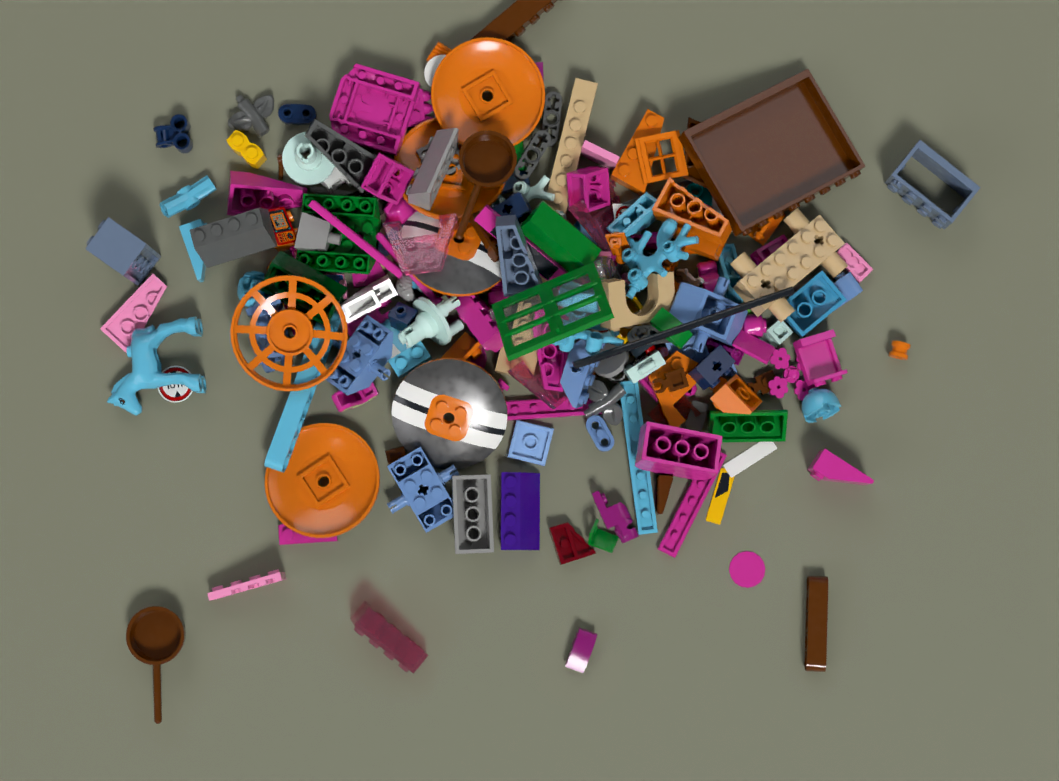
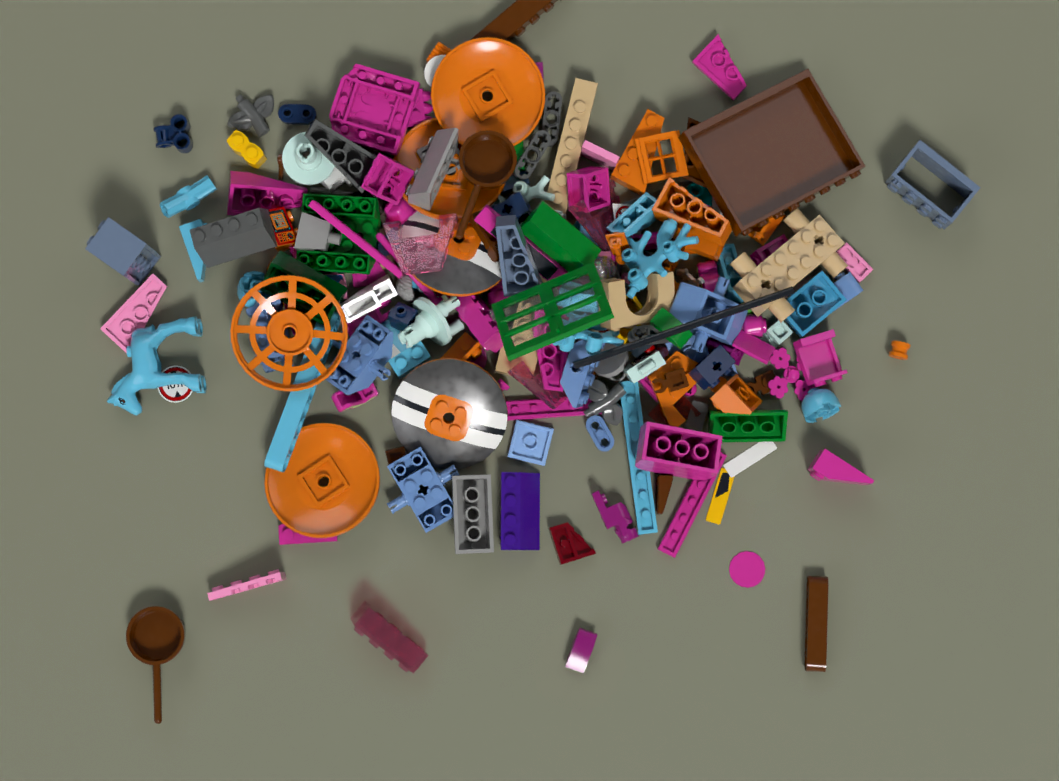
green bracket [588,518,619,553] -> none
none -> dark pink wing [692,34,747,101]

